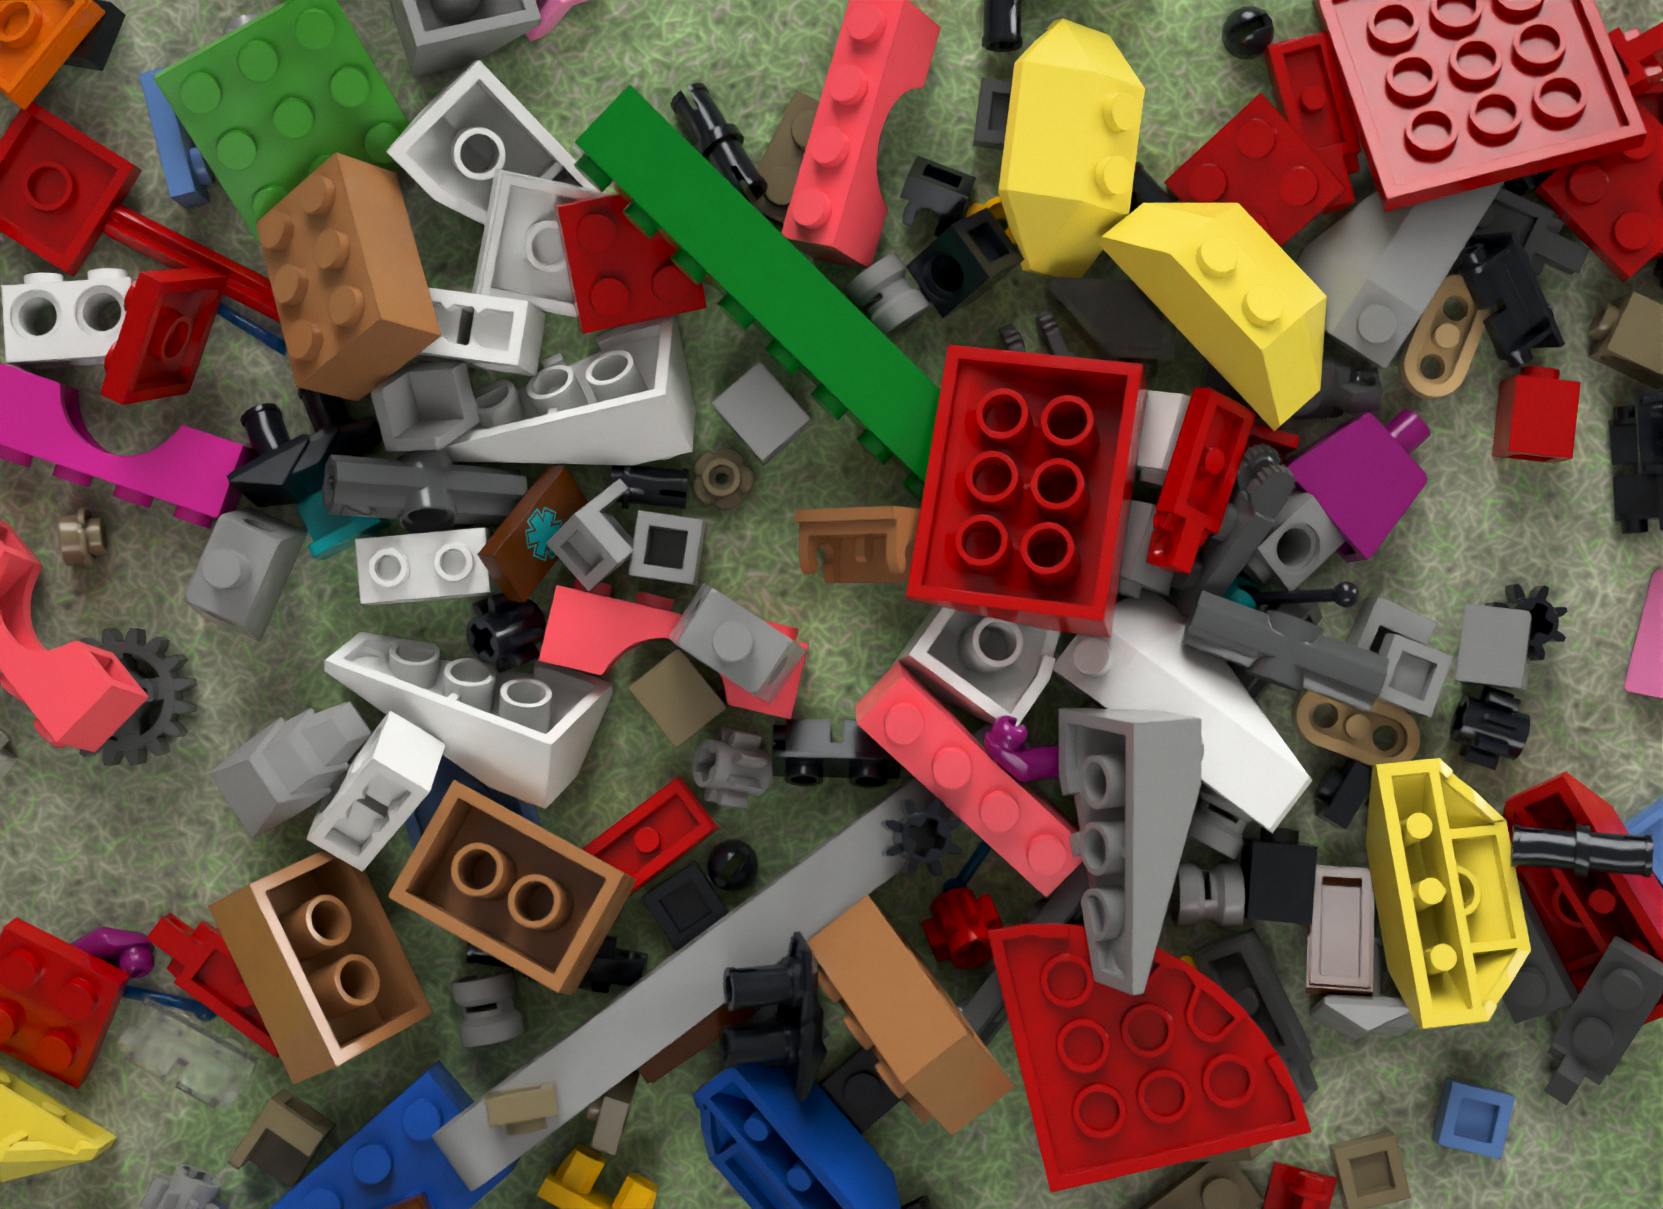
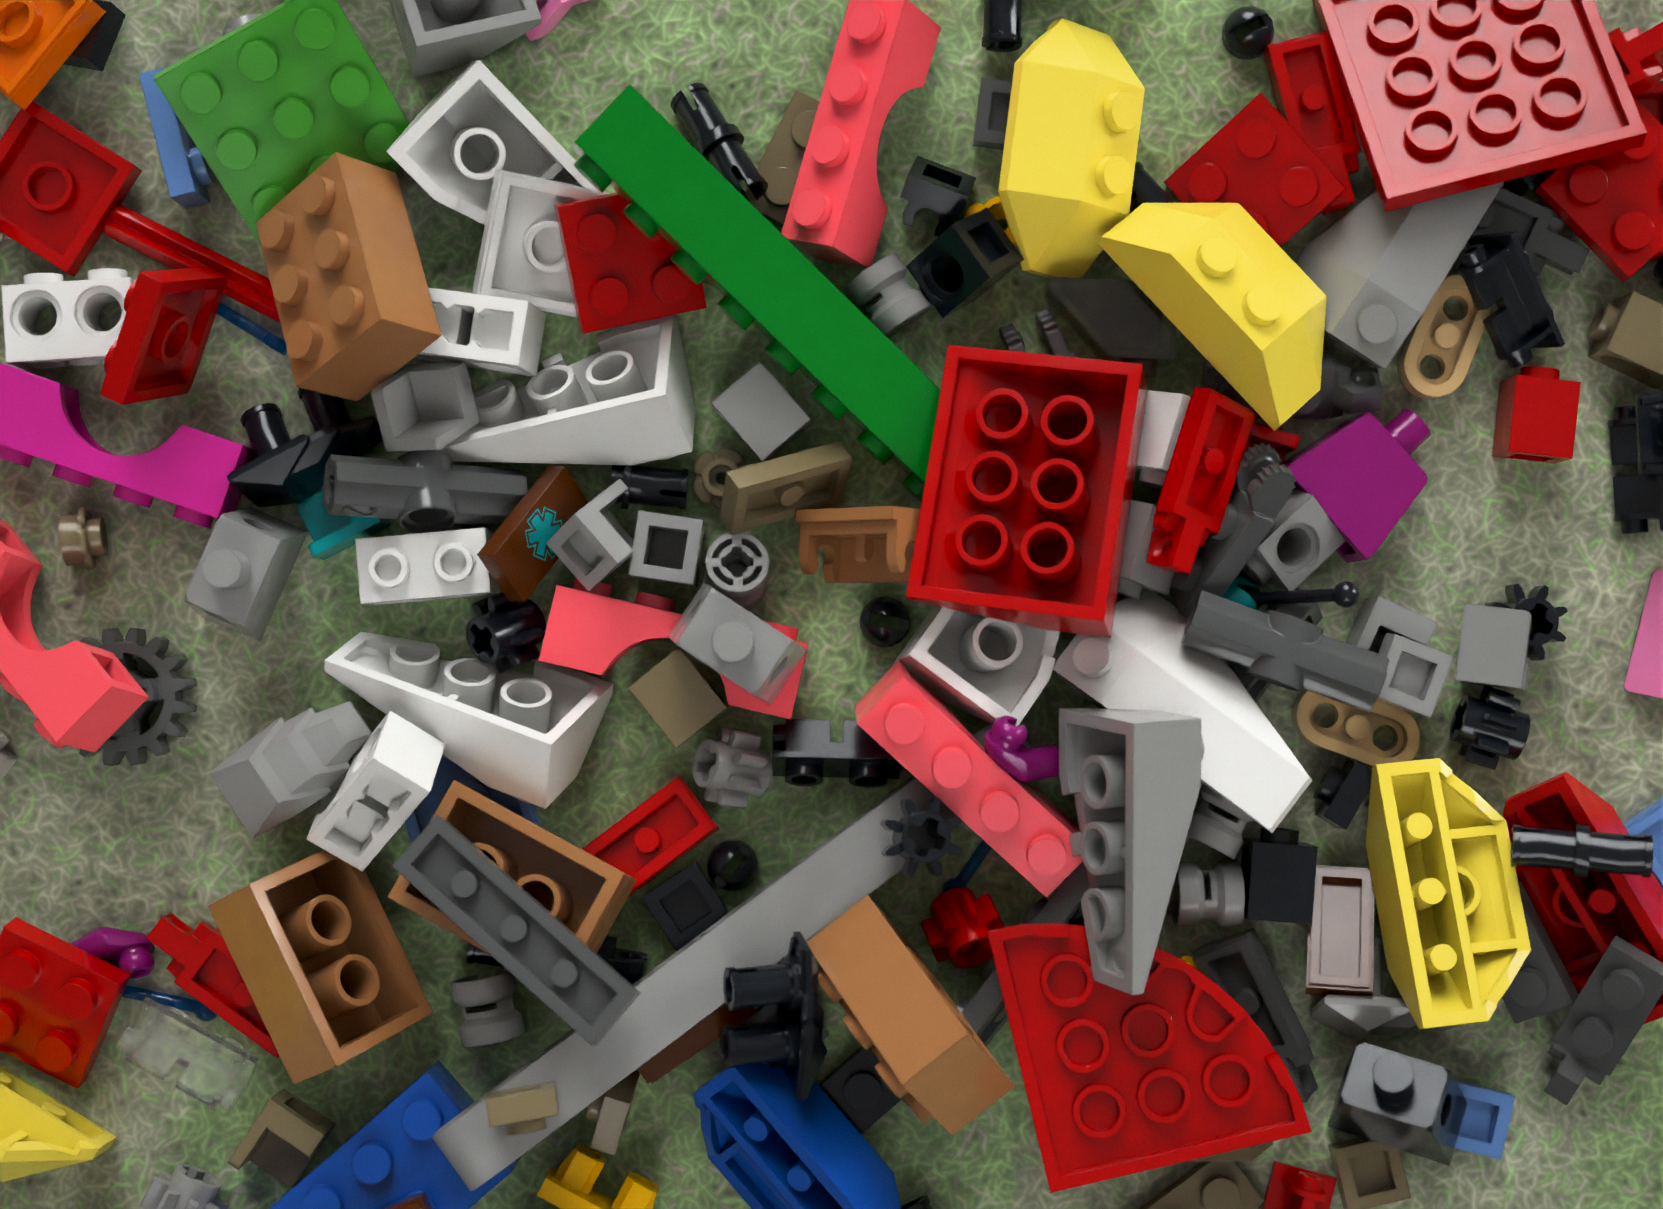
none -> dark grey plate [392,815,641,1046]
none -> light grey wheel [704,532,770,611]
none -> dark tan plate [719,441,852,535]
none -> black hinge [859,597,910,647]
none -> black torso [1328,1042,1467,1166]

